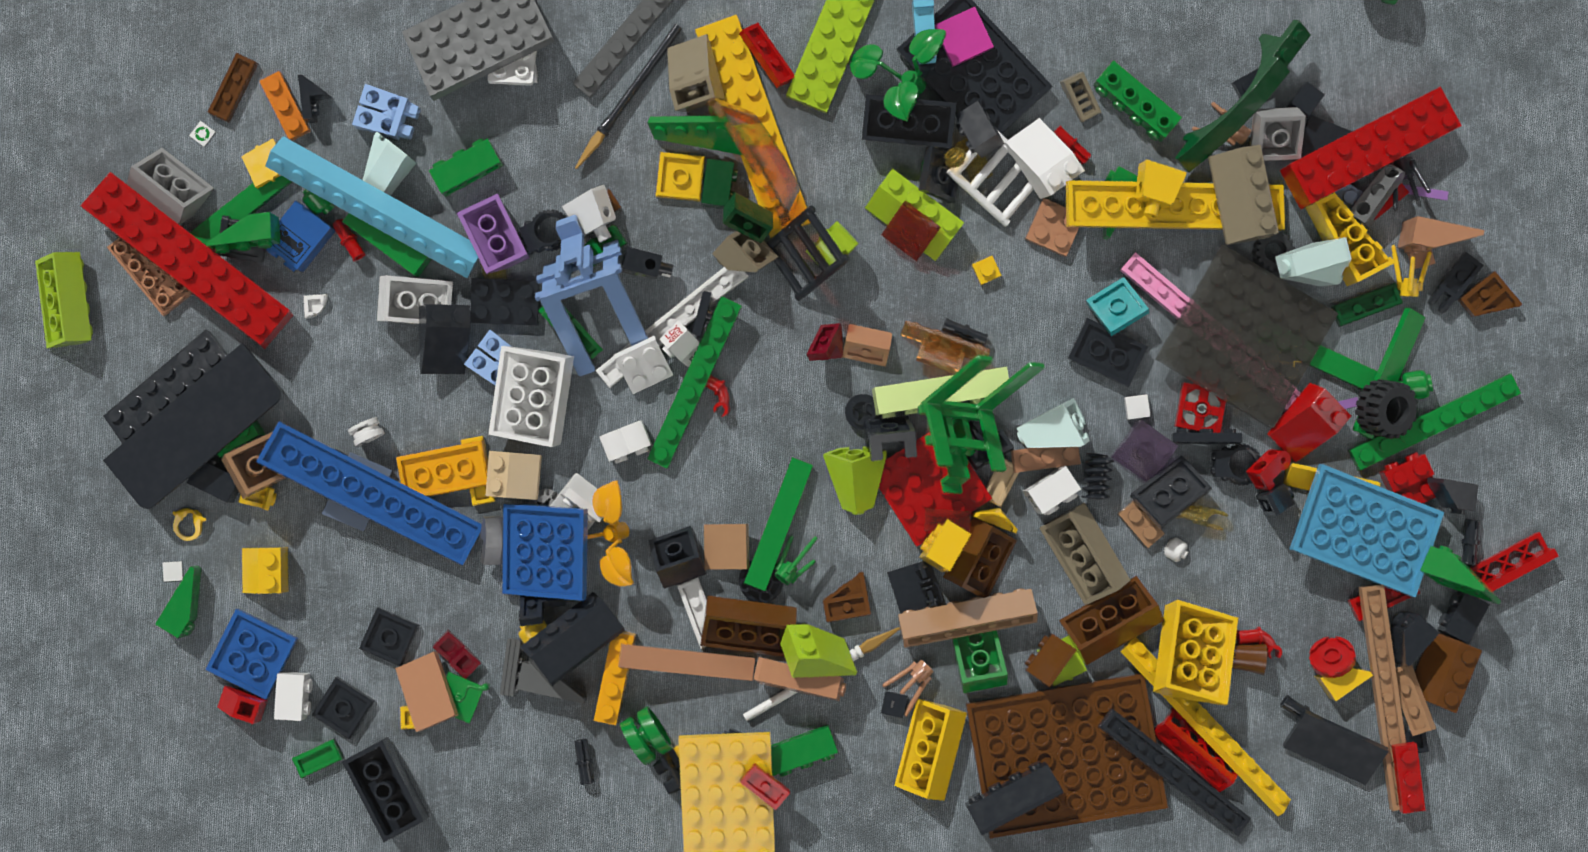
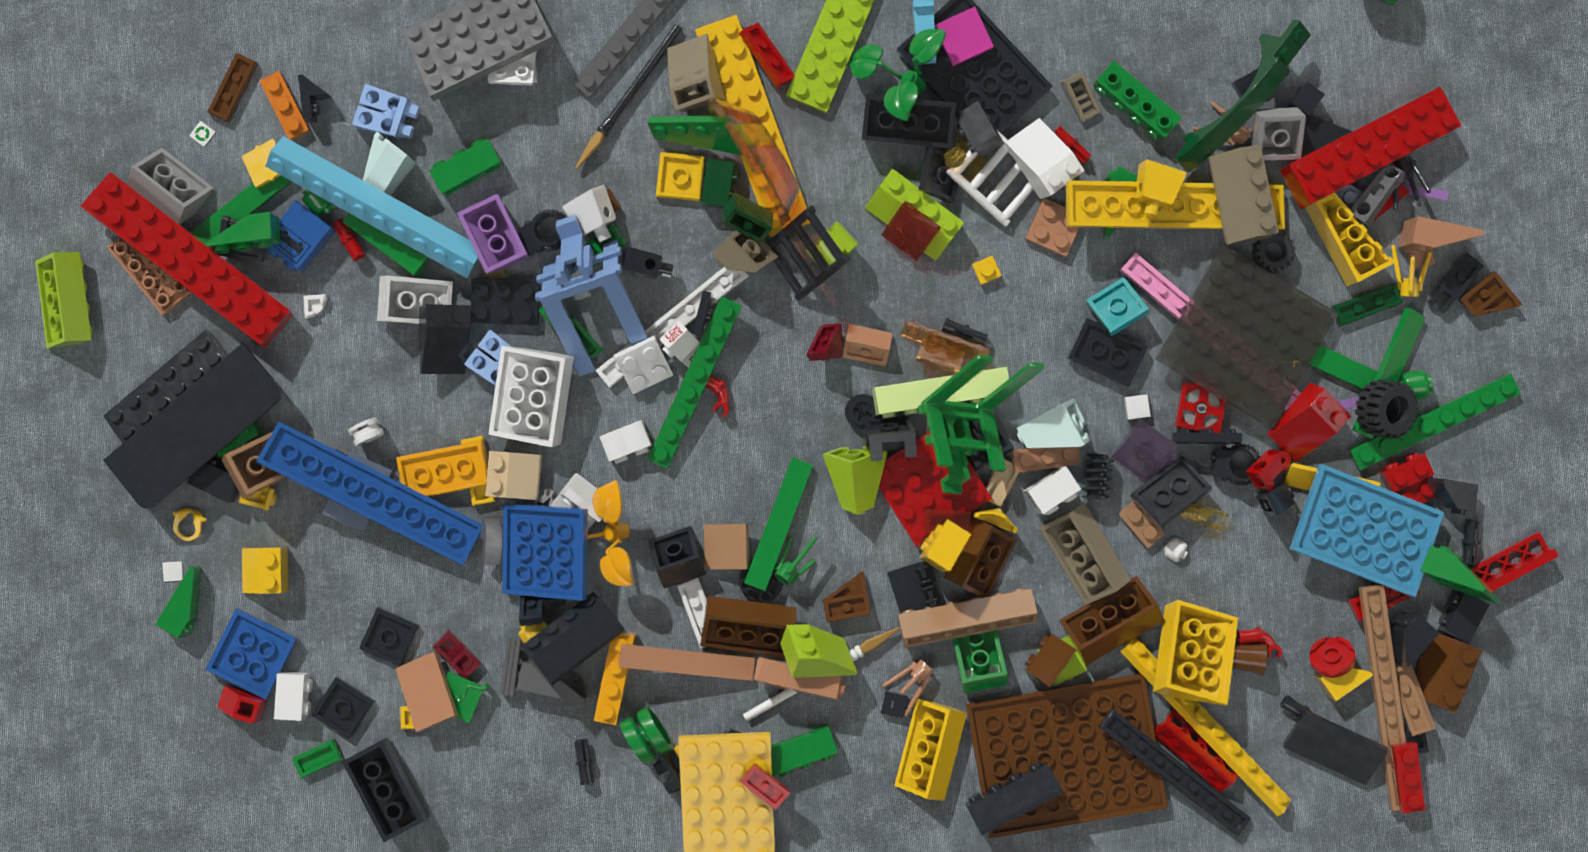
light aqua slope [1275,237,1351,287] -> none

